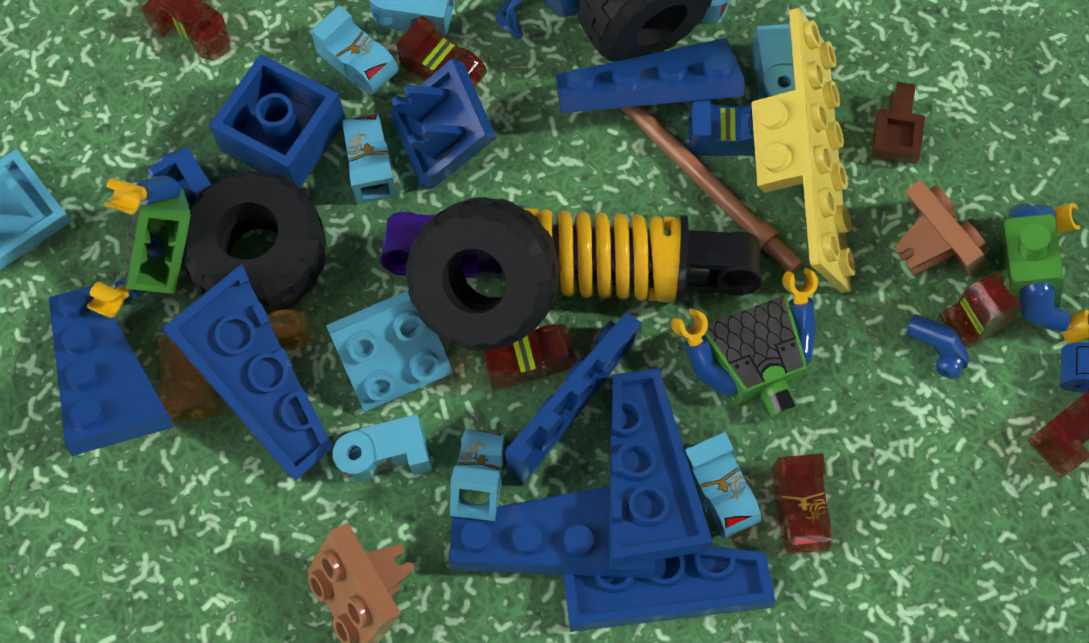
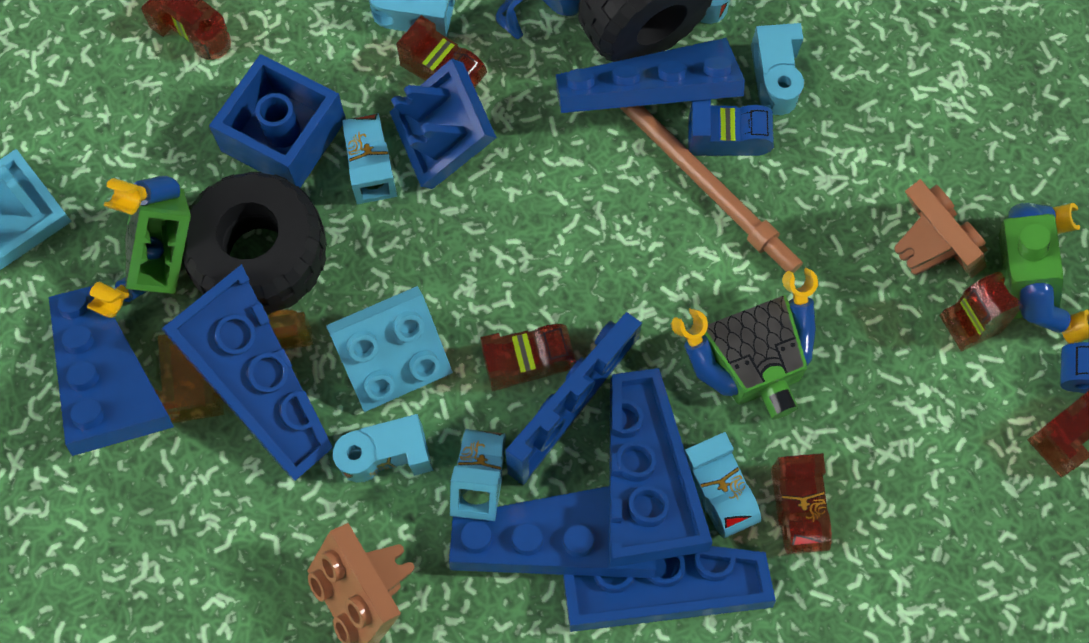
blue bracket [147,147,212,205] -> none
medium azure leg [311,5,399,95] -> none
piece [380,205,761,306] -> none
black tyre [406,197,561,351] -> none
light yellow bracket [752,7,856,293] -> none
copper plate [871,82,925,164] -> none
blue arm [907,314,969,379] -> none

